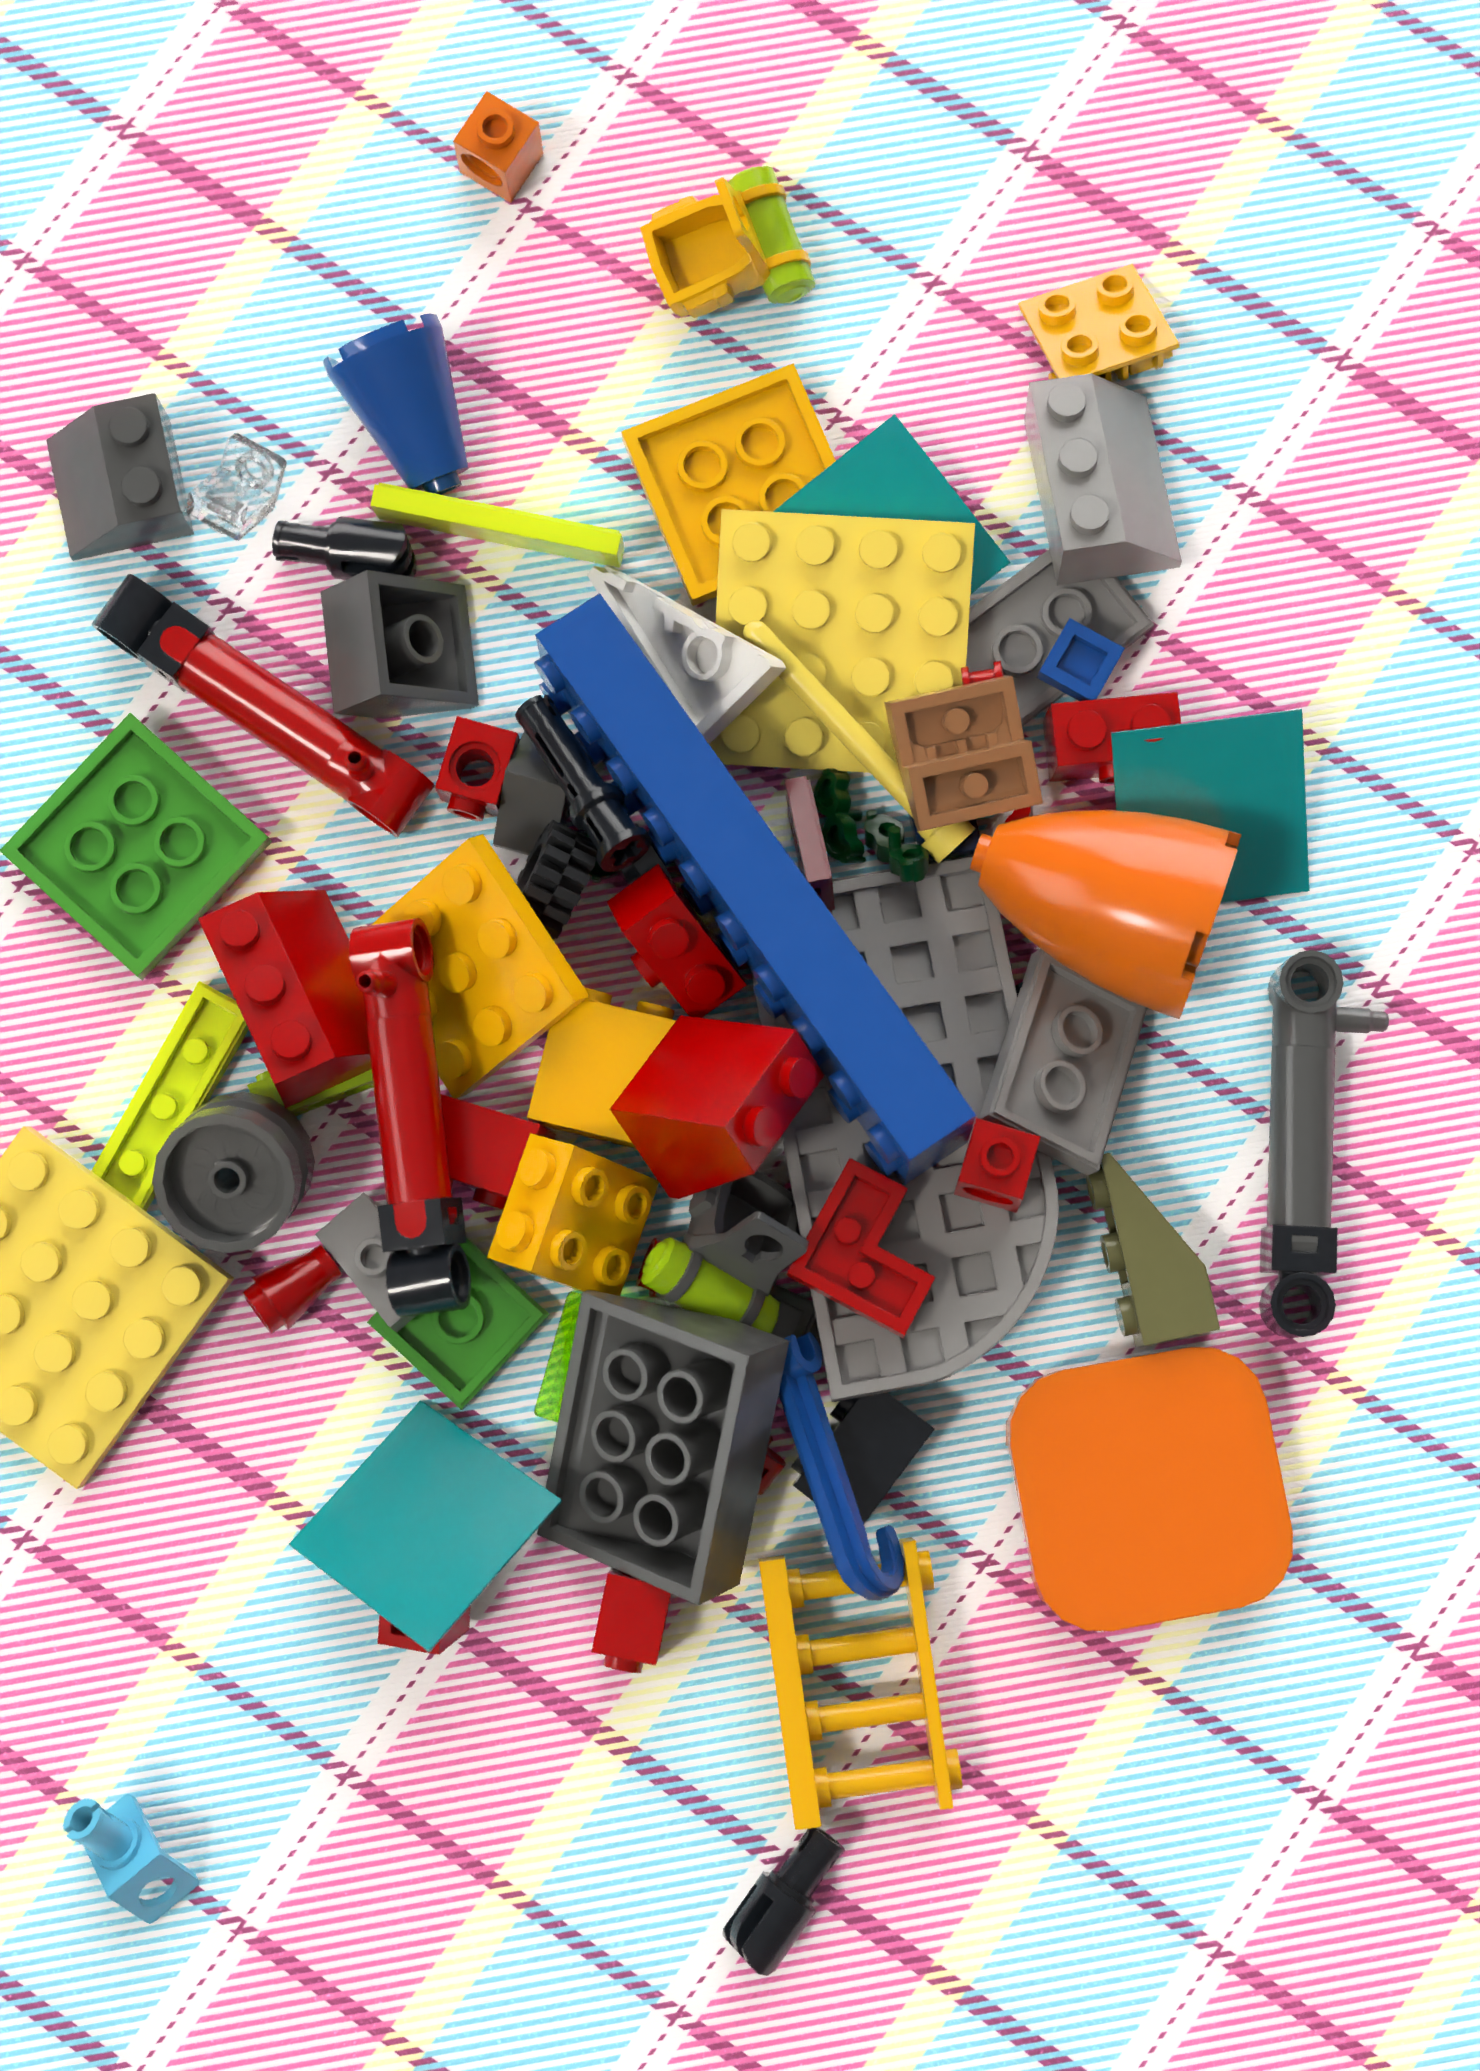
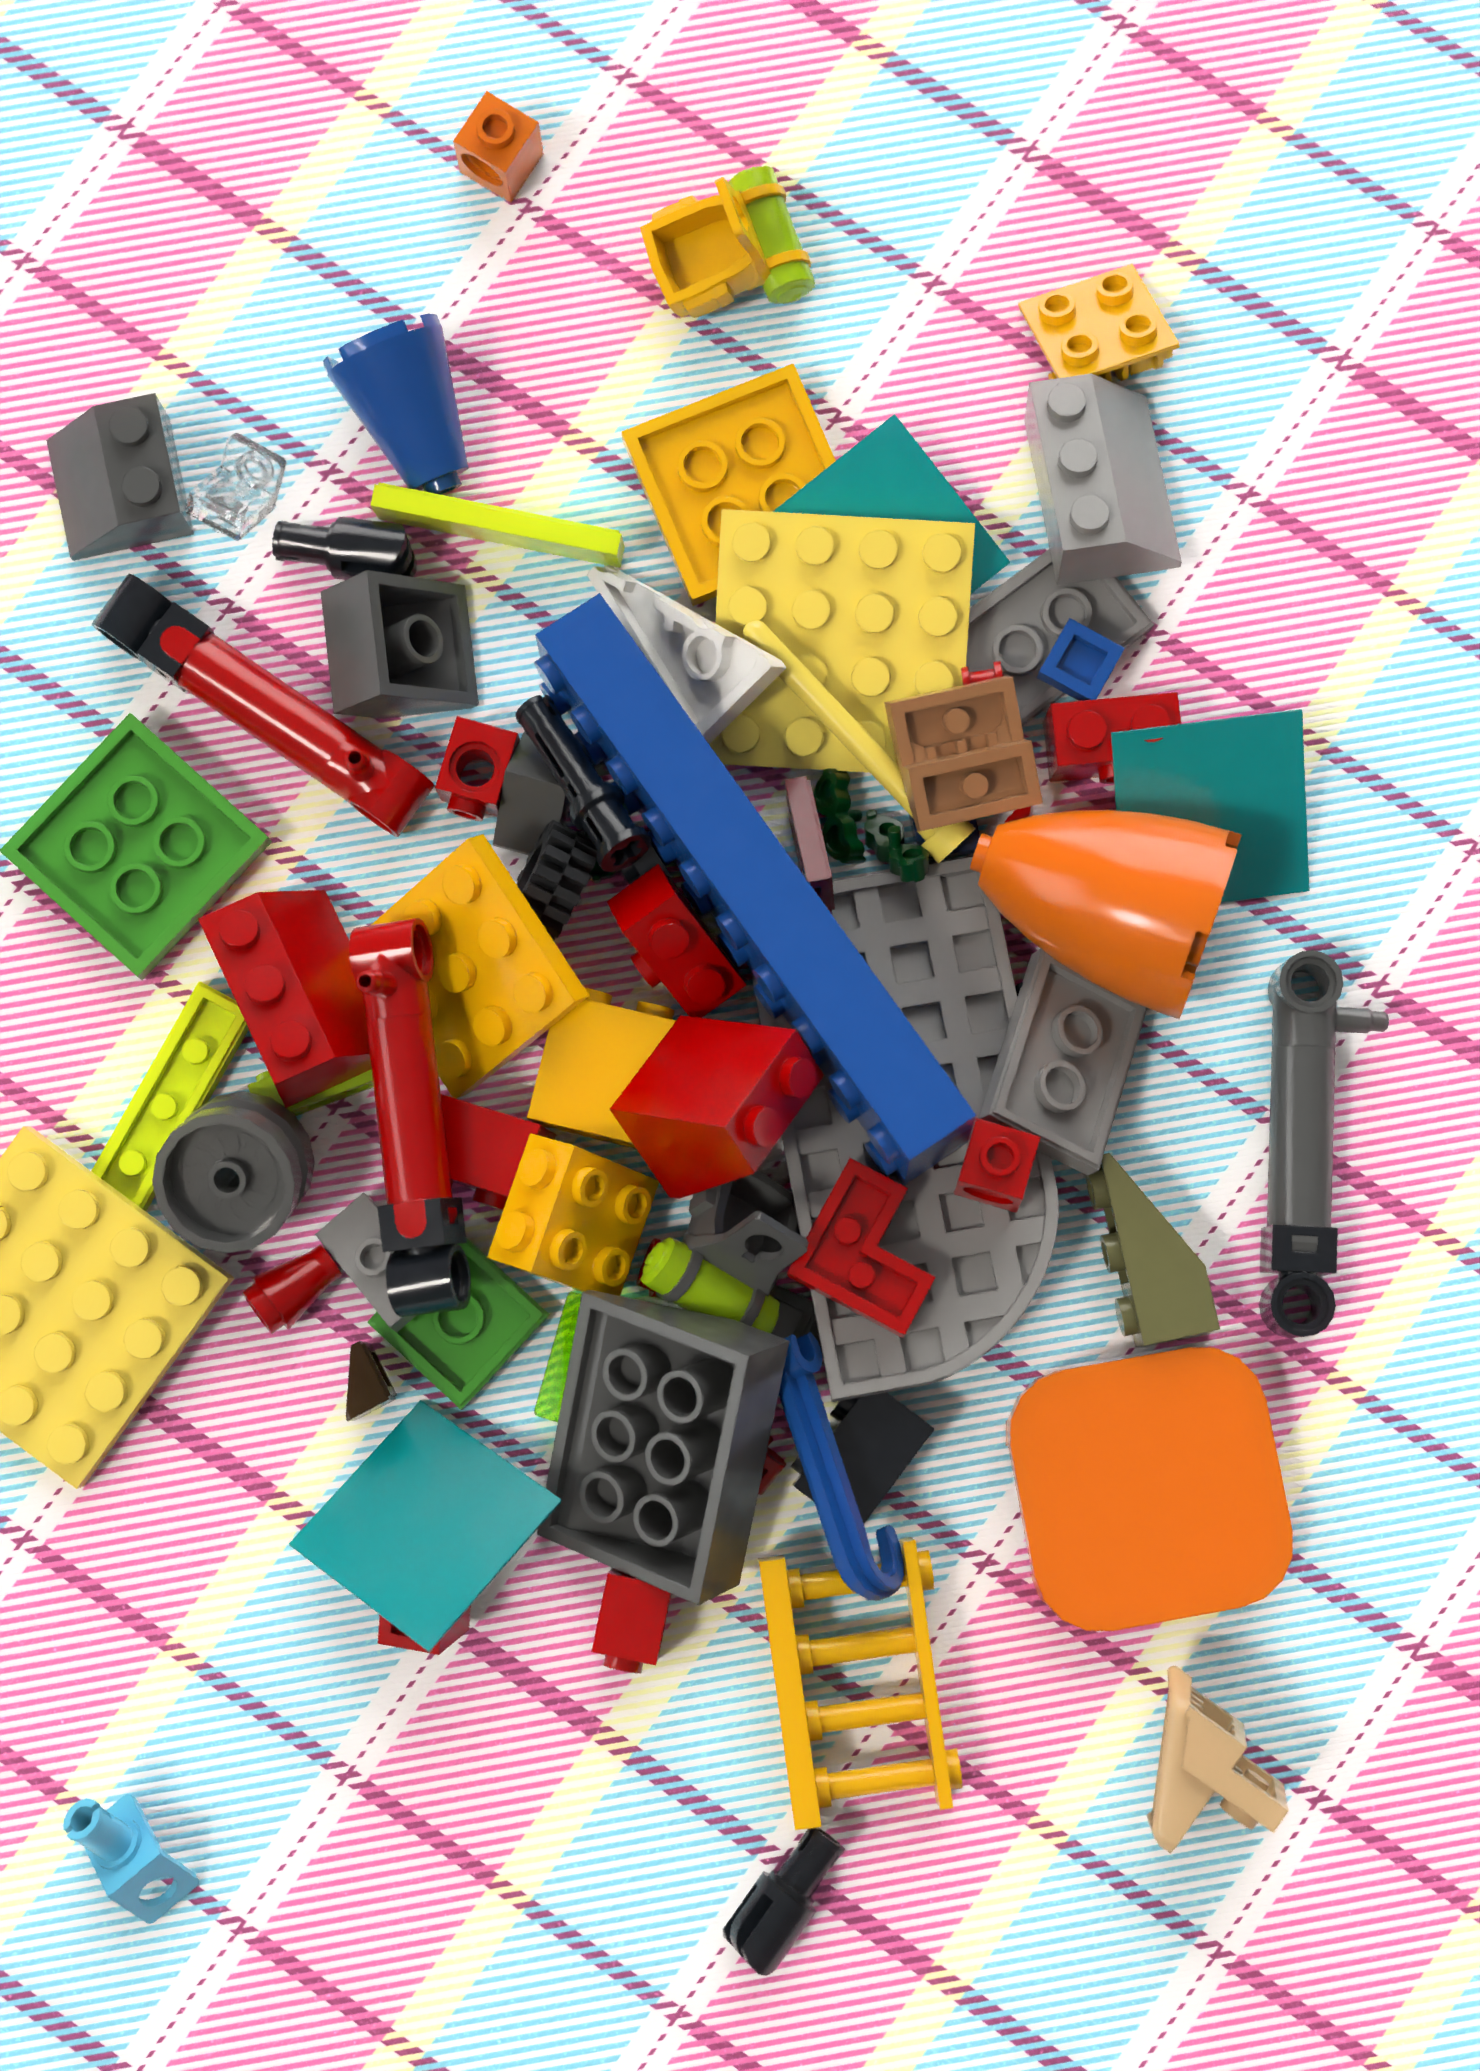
none -> dark brown slope [346,1341,397,1422]
none -> tan piece [1147,1666,1289,1854]

